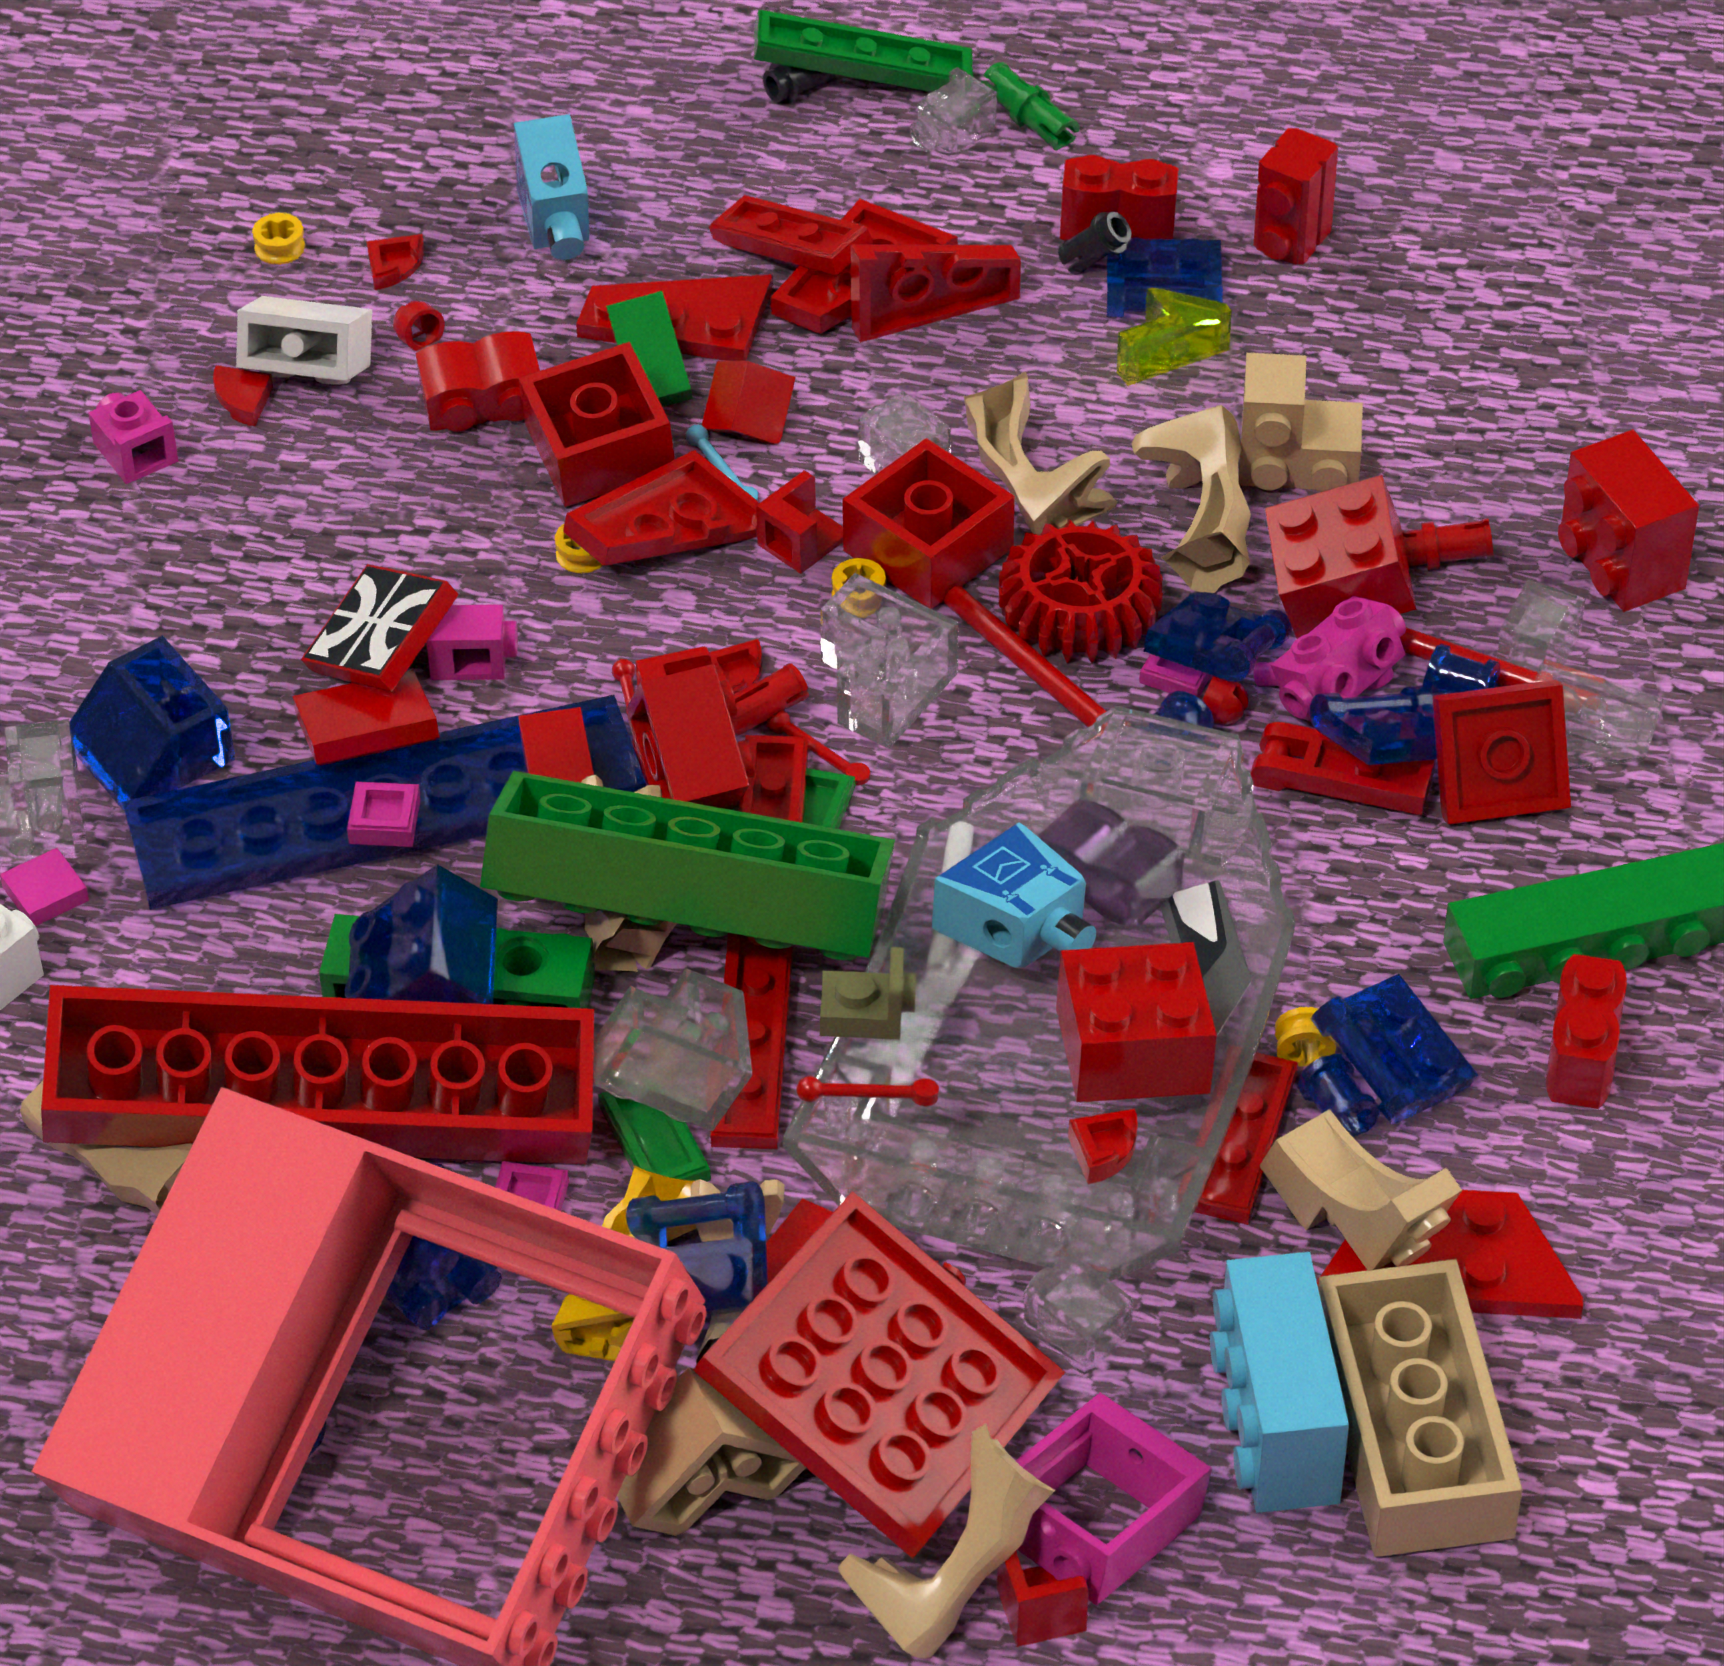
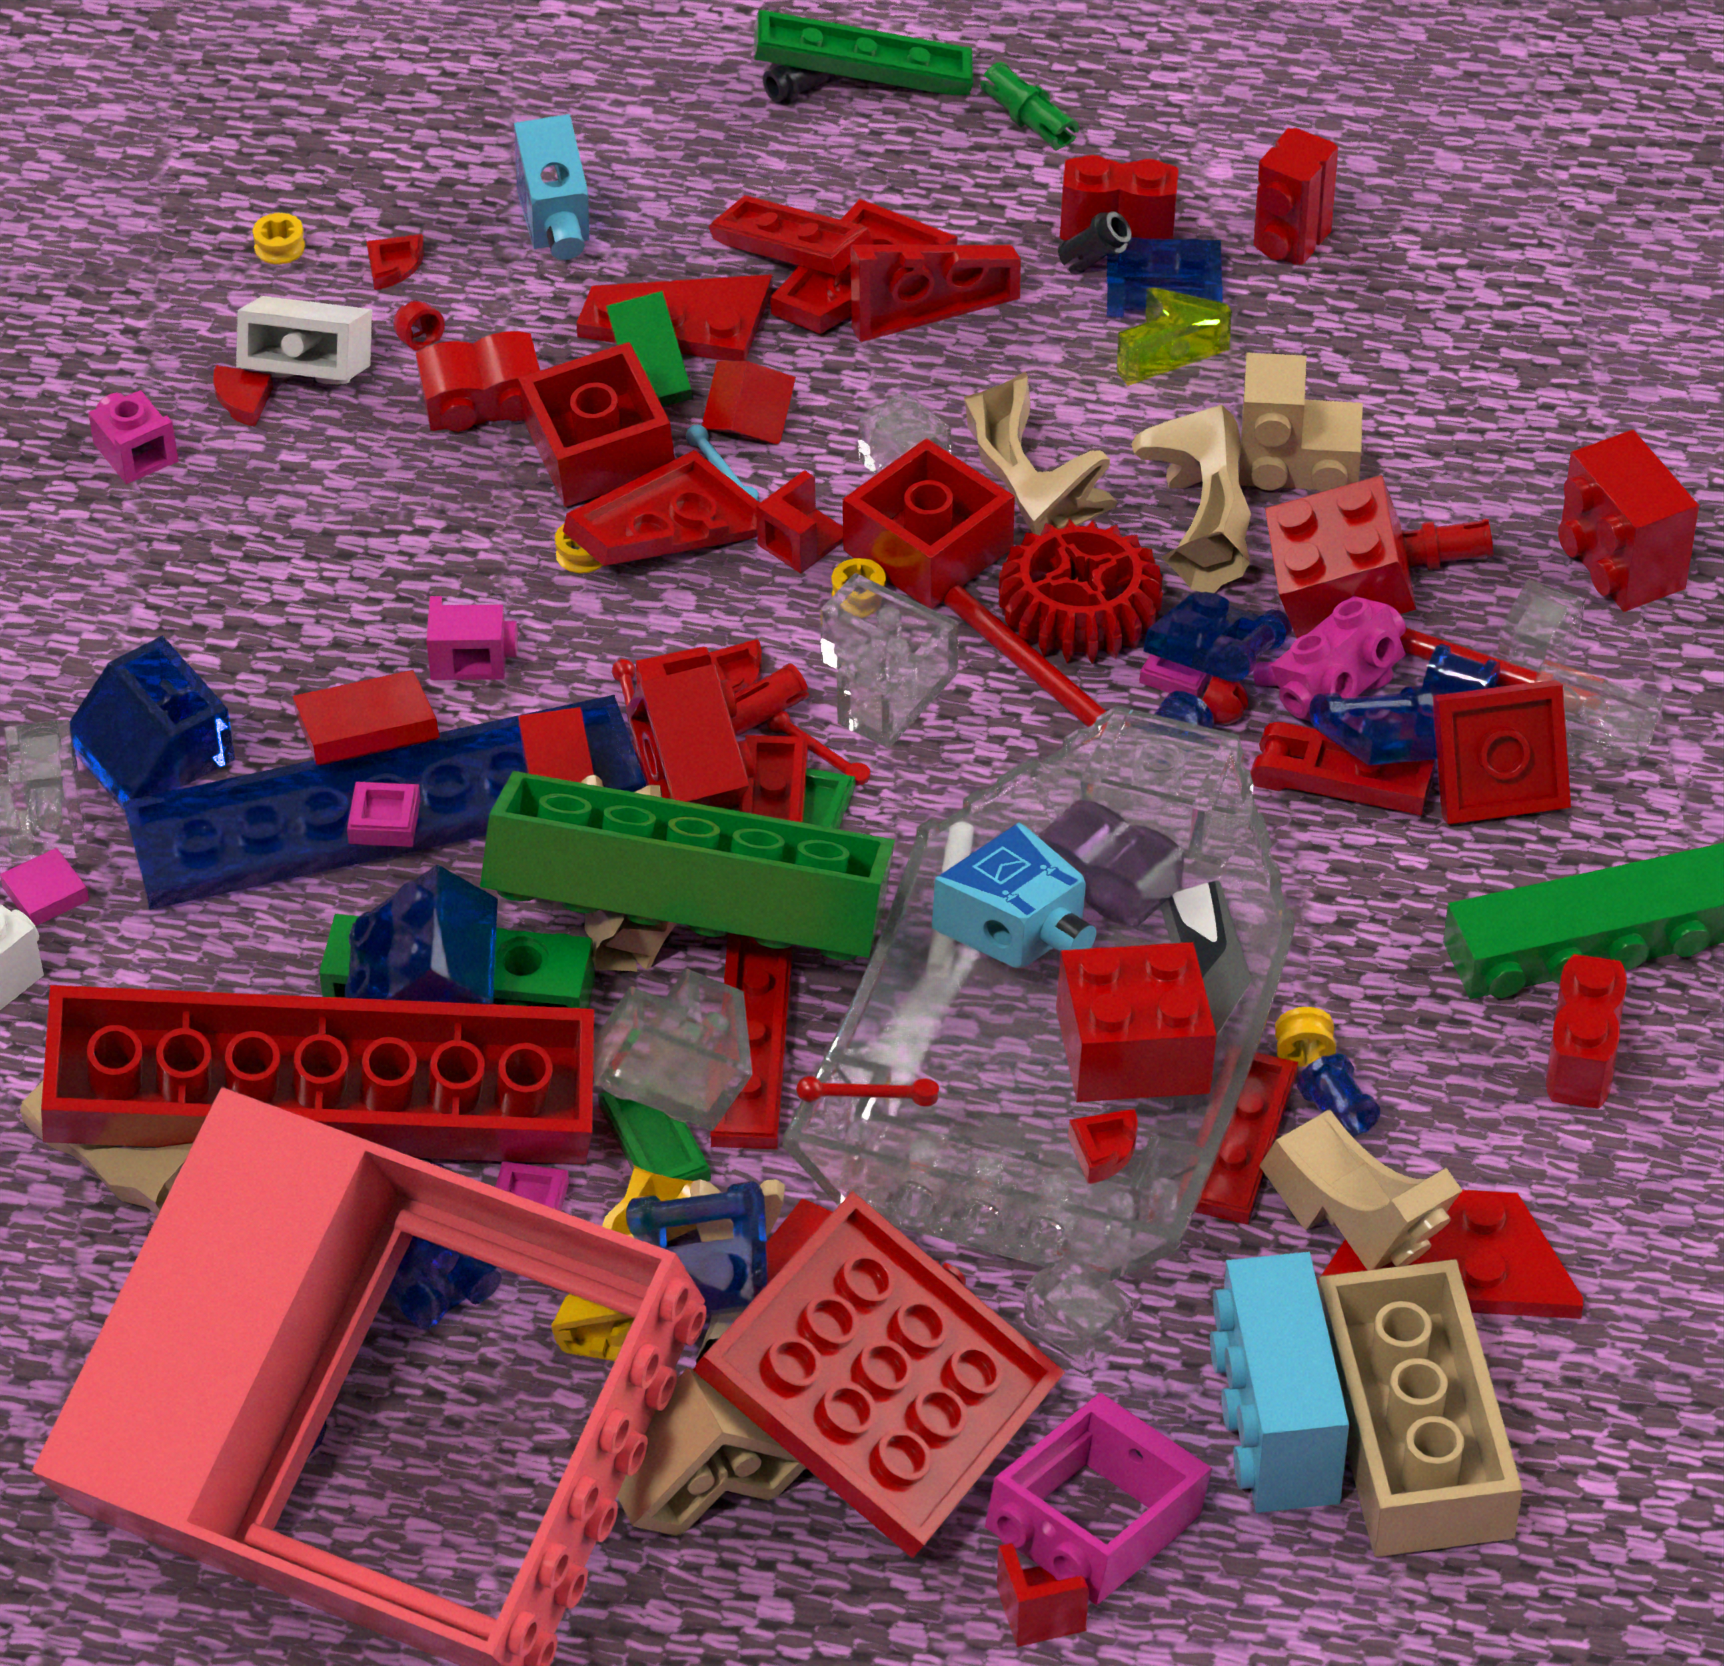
tile [300,564,459,692] -> none
olive bracket [820,947,917,1040] -> none
tan animal [838,1424,1056,1659] -> none
clear brick [910,67,997,163] -> none
clear blue plate [1311,974,1478,1125] -> none

